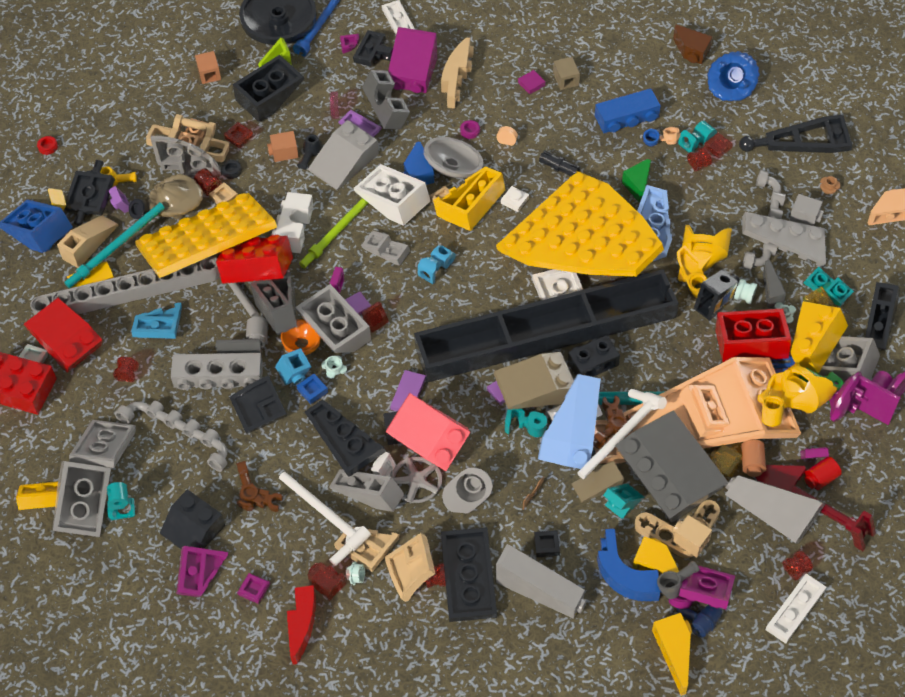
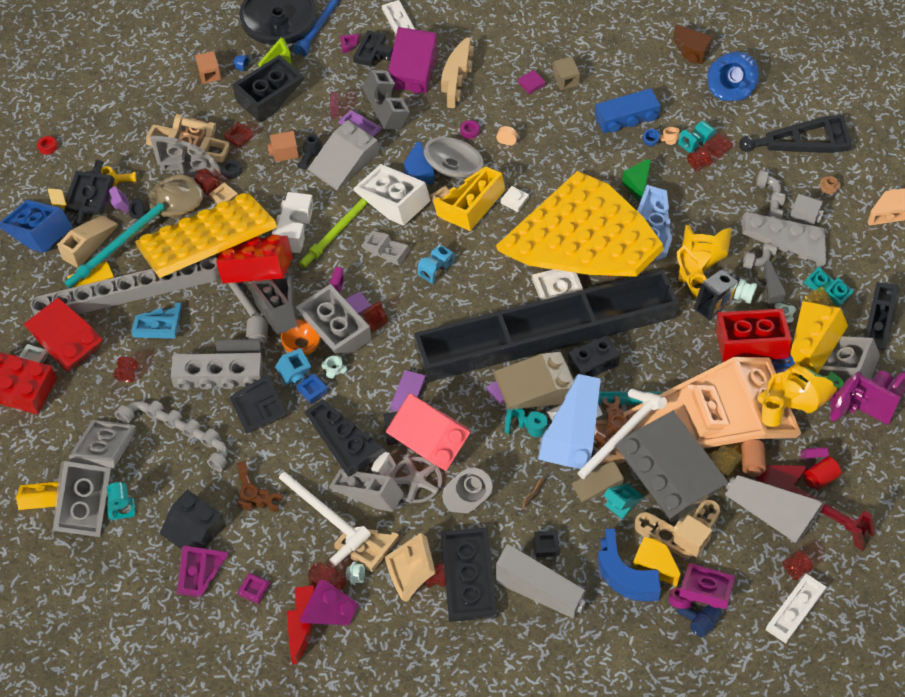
black pin [539,150,581,176] -> none
yellow slope [652,613,692,696] -> none
dark grey bar [657,561,700,599] -> none
none -> blue hinge [233,55,249,72]
none -> magenta wing [299,580,359,625]

